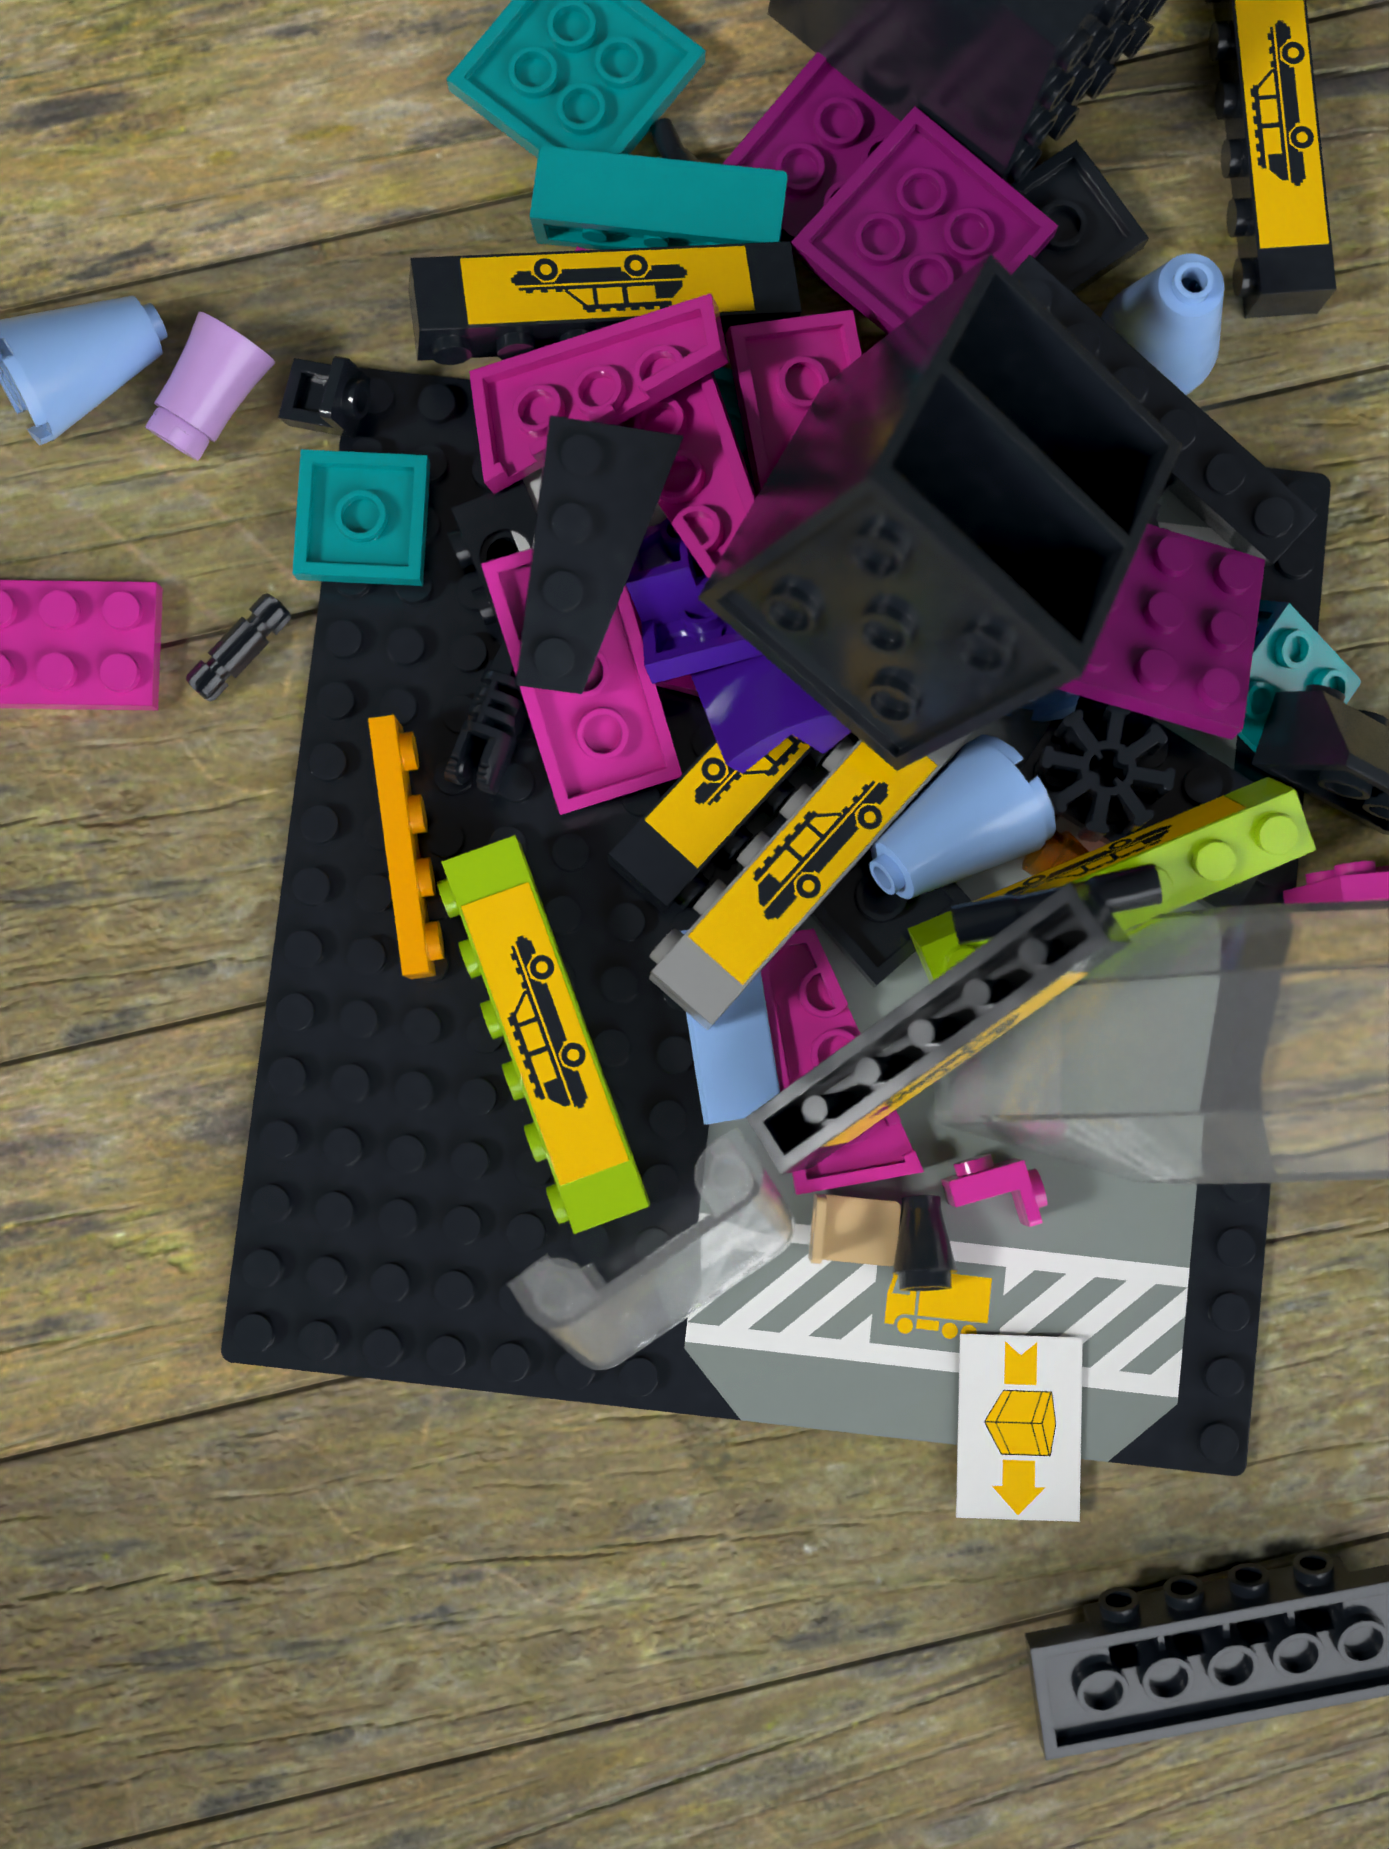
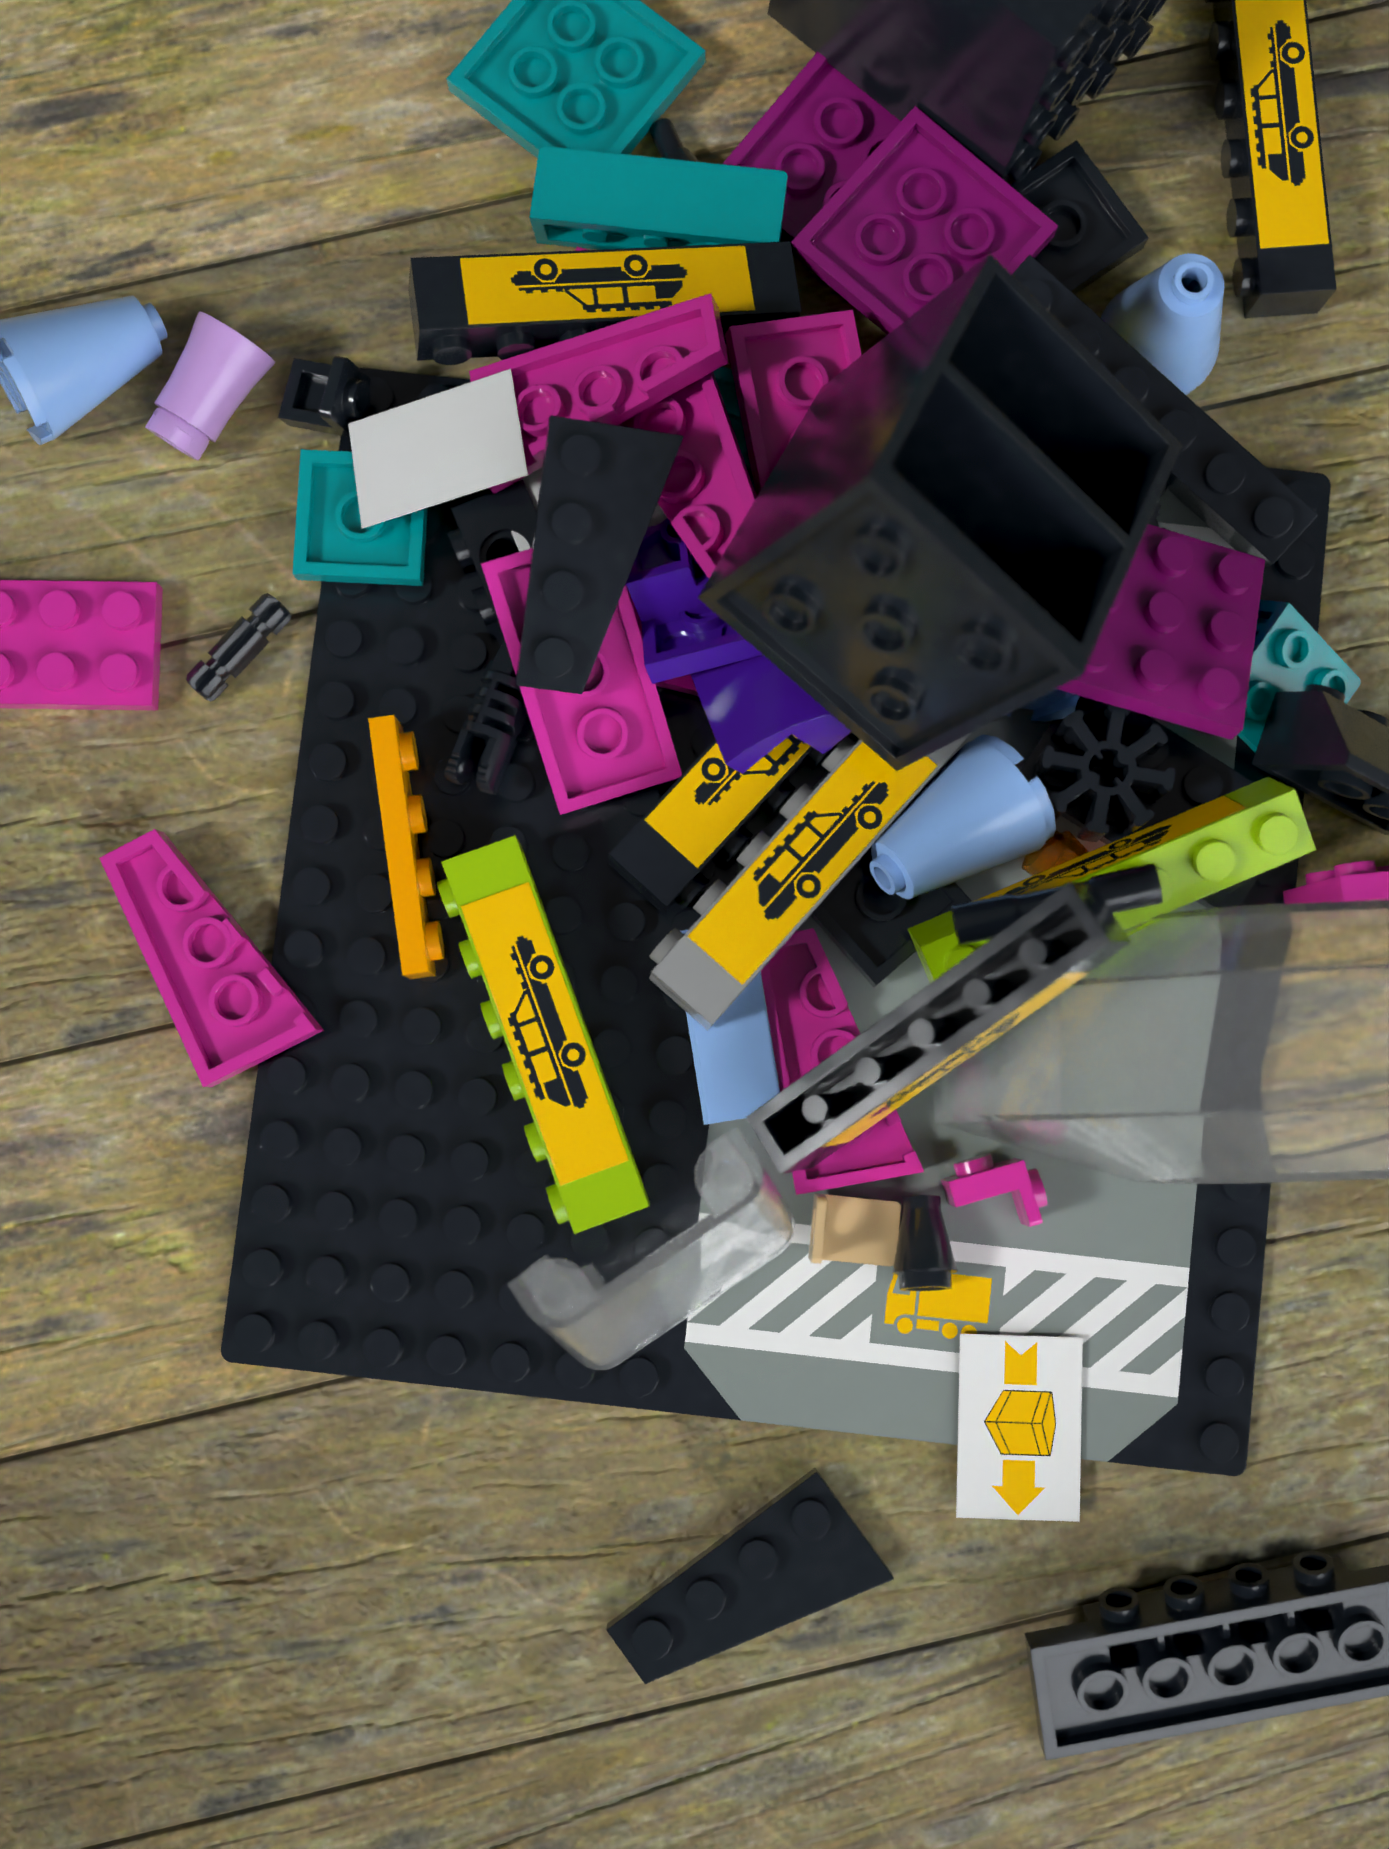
none -> dark pink wing [99,829,324,1087]
none -> white sticker [348,369,528,529]
none -> black wing [606,1468,894,1684]

